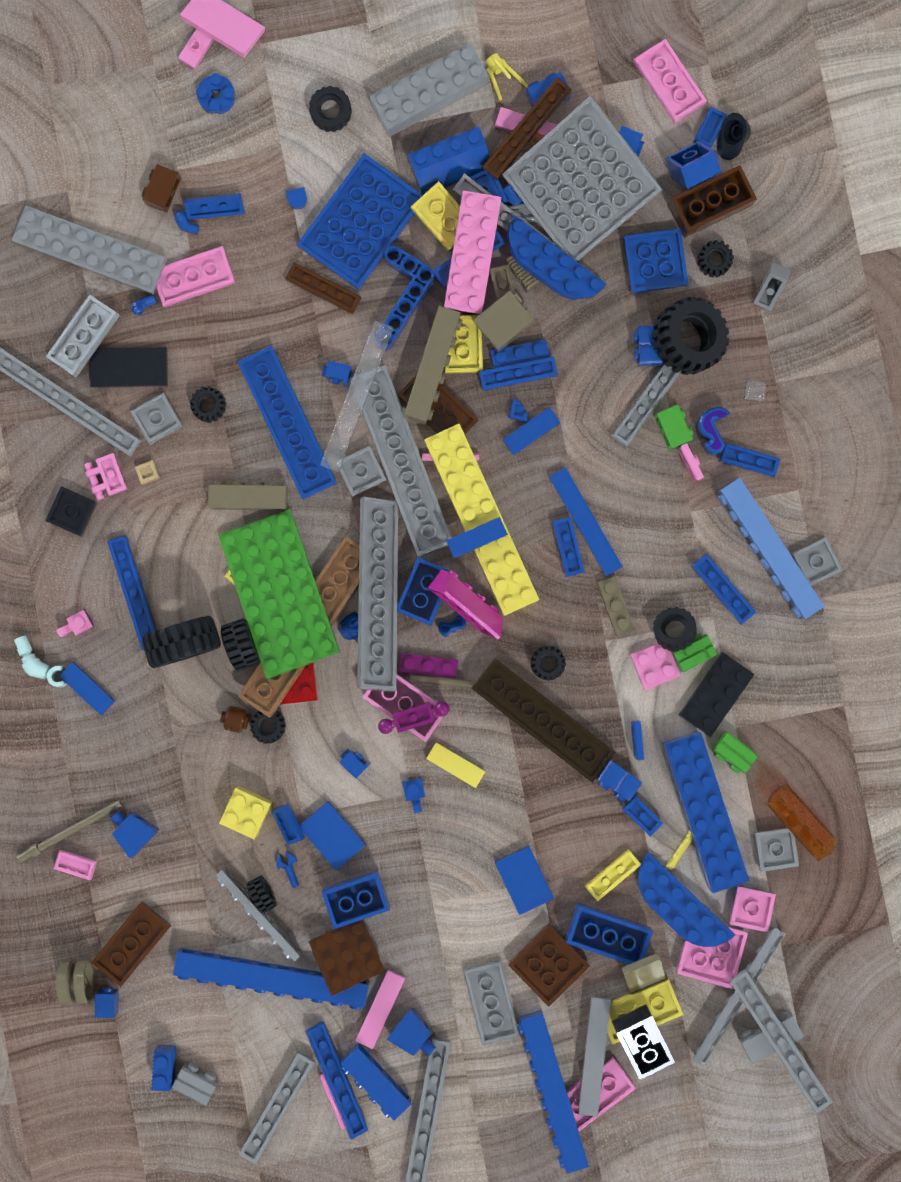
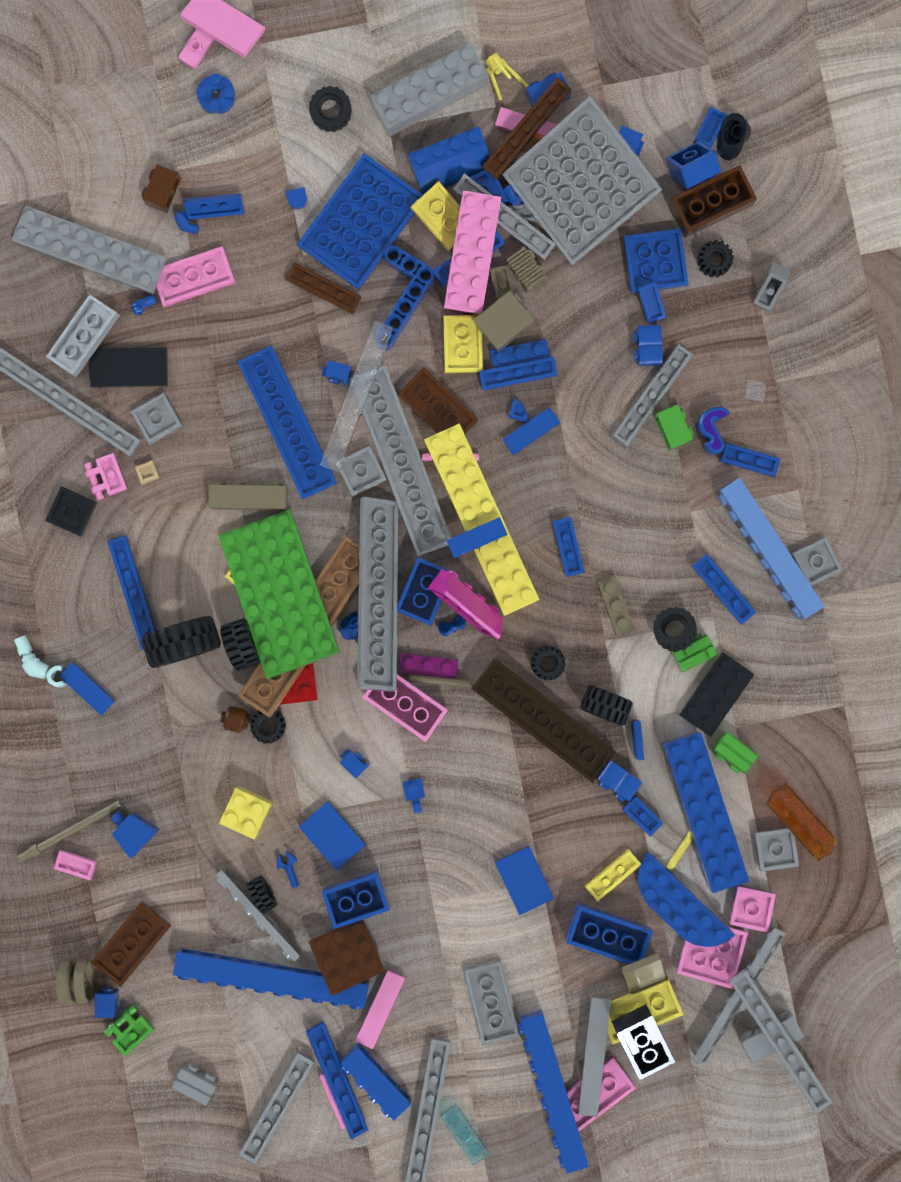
bright pink plate [56,610,94,637] -> none
blue brick [151,1045,176,1091] -> none
black tyre [190,386,226,423] -> none
blue plate [271,803,305,845] -> none
magenta plate [378,701,450,734] -> none
blue torso [387,1008,436,1056] -> none
dark tan brick [404,306,463,425] -> none
light yellow tile [426,742,485,788] -> none
blue plate [507,216,607,300] -> none
reddish brown plate [508,923,590,1007] -> none
blue tile [549,468,623,576] -> none
bright pink plate [630,644,680,690] -> none
bright pink tile [633,39,707,124] -> none
black tyre [652,297,729,375] -> none
bright pink plate [678,443,704,482] -> none
none -> bright green plate [104,1004,155,1056]
none -> clear light blue plate [440,1104,489,1166]
none -> black tyre [580,685,633,726]
none -> blue tile [637,280,667,324]

